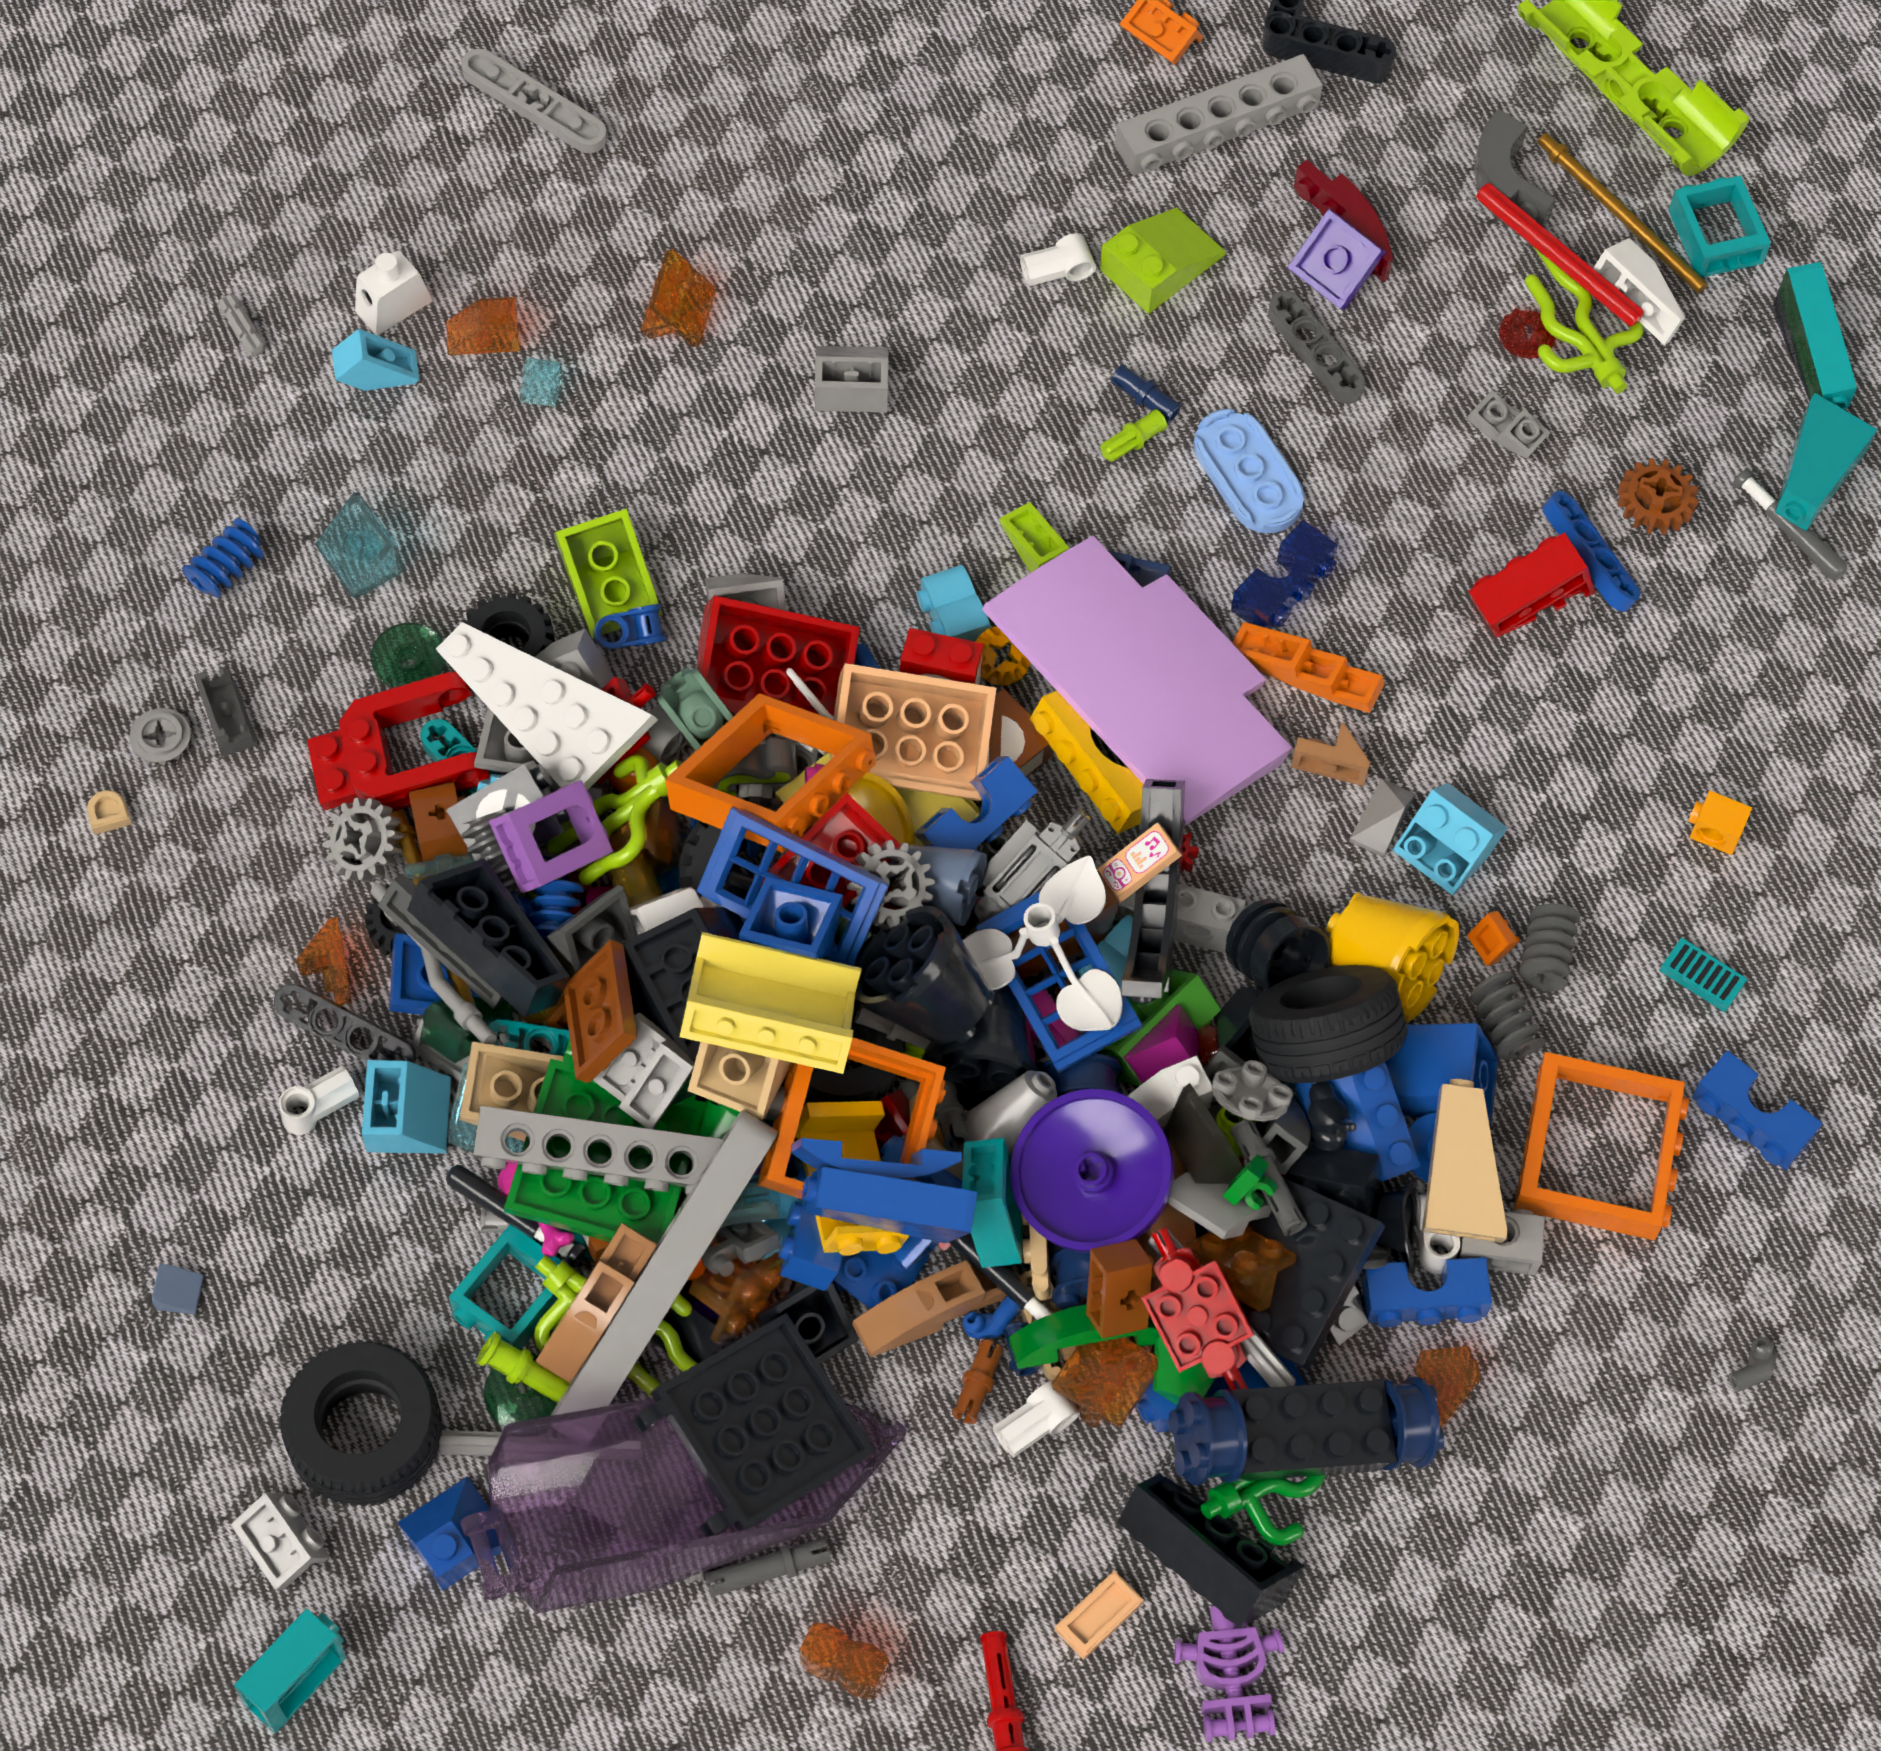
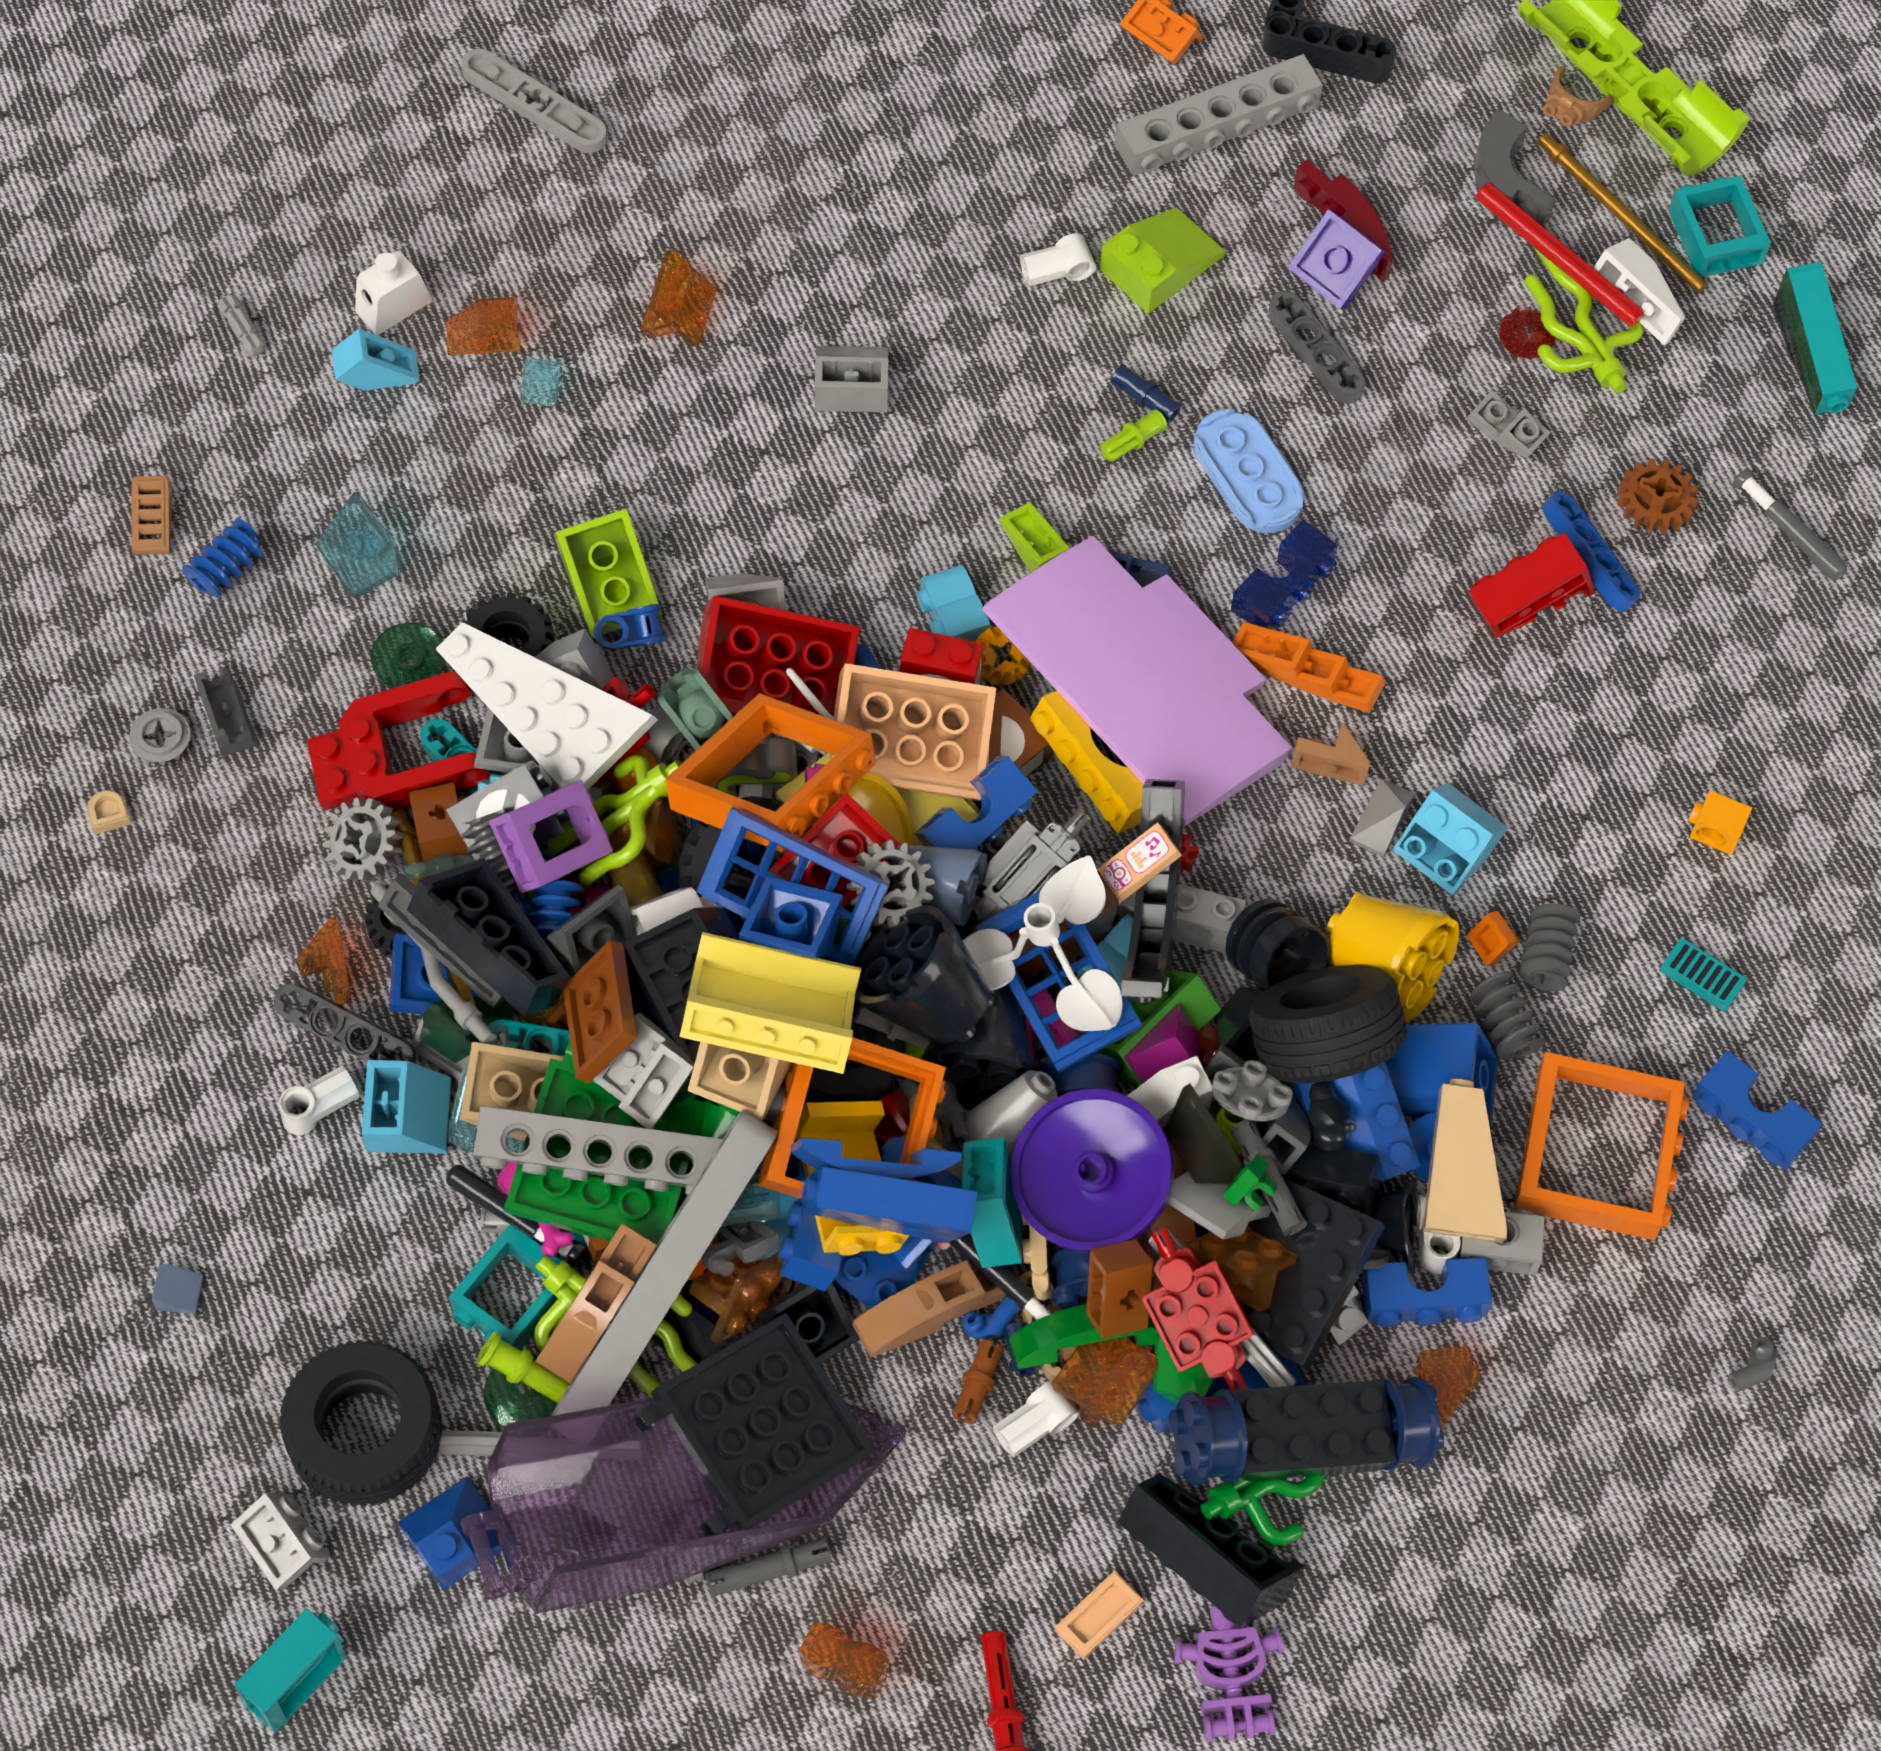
teal slope [1775,393,1878,531] -> none
none -> medium nougat slope [131,476,173,555]
none -> medium nougat helmet [1543,66,1614,127]

